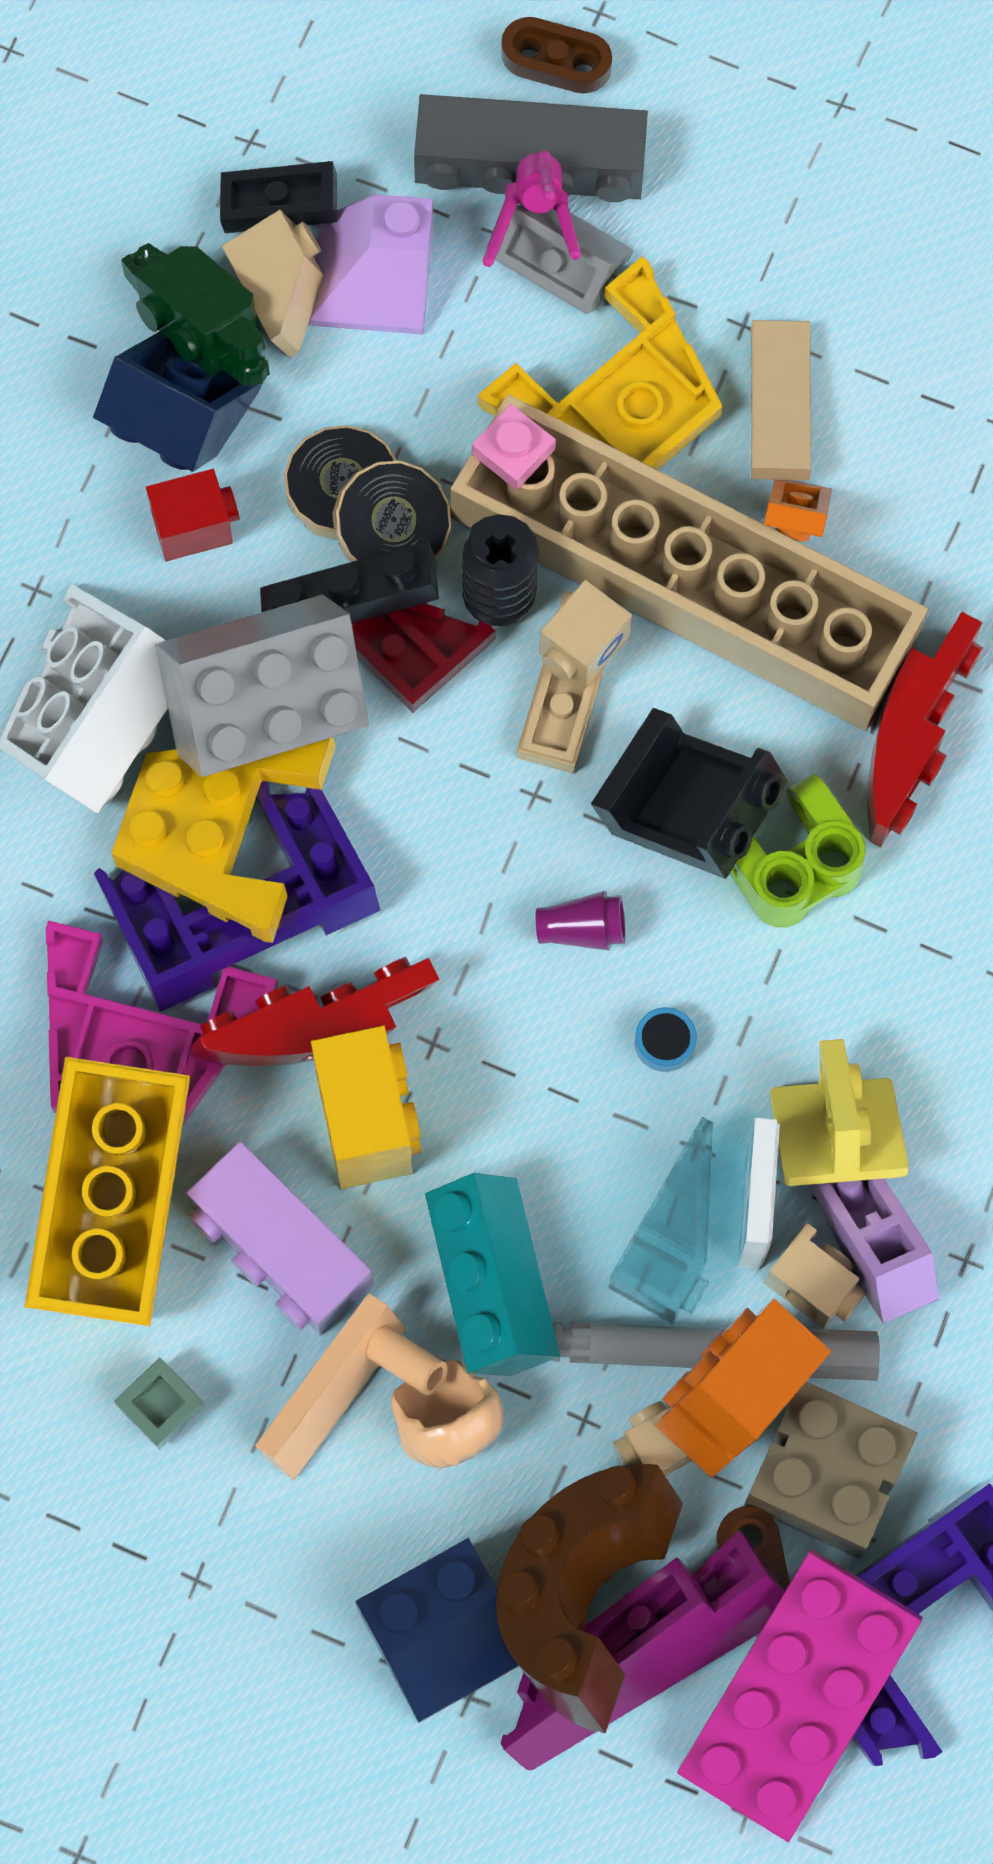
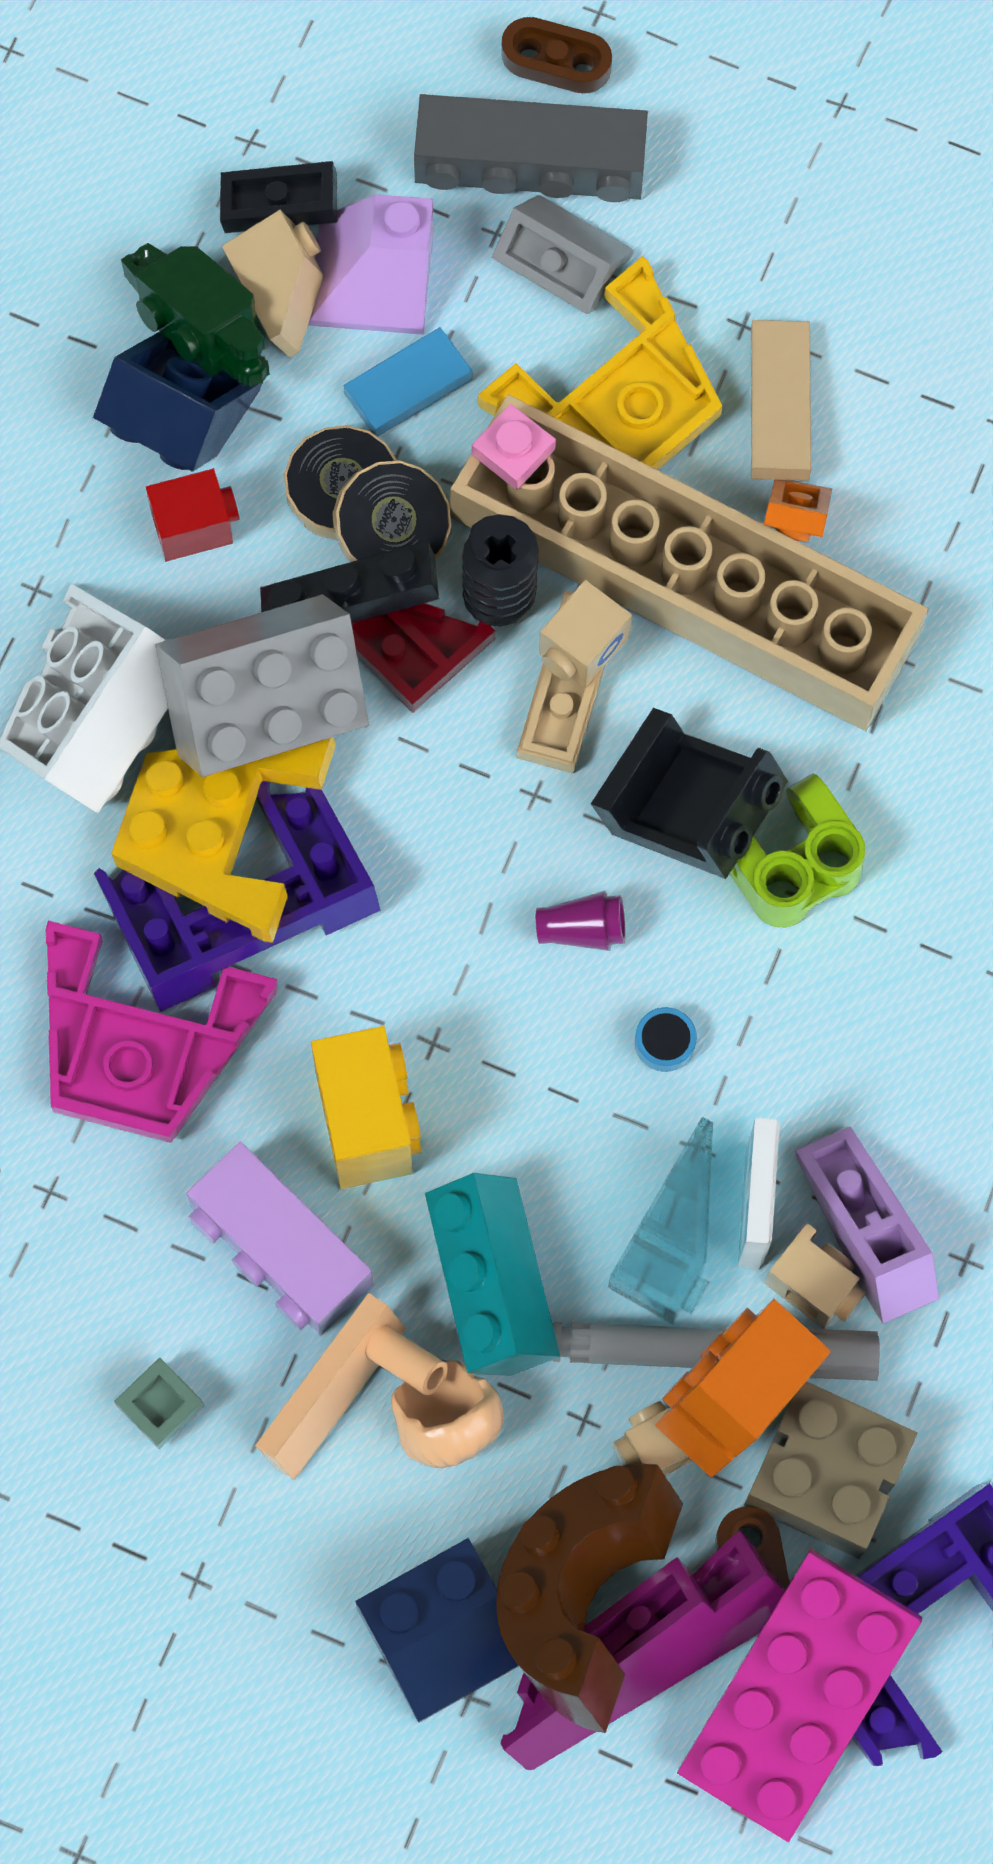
yellow brick [24,1057,191,1326] -> none
red slope [190,957,440,1066] -> none
dark pink plant [483,151,581,267] -> none
light yellow bracket [770,1039,909,1186] -> none
red slope [867,612,984,847] -> none
none -> dark azure tile [343,327,472,437]

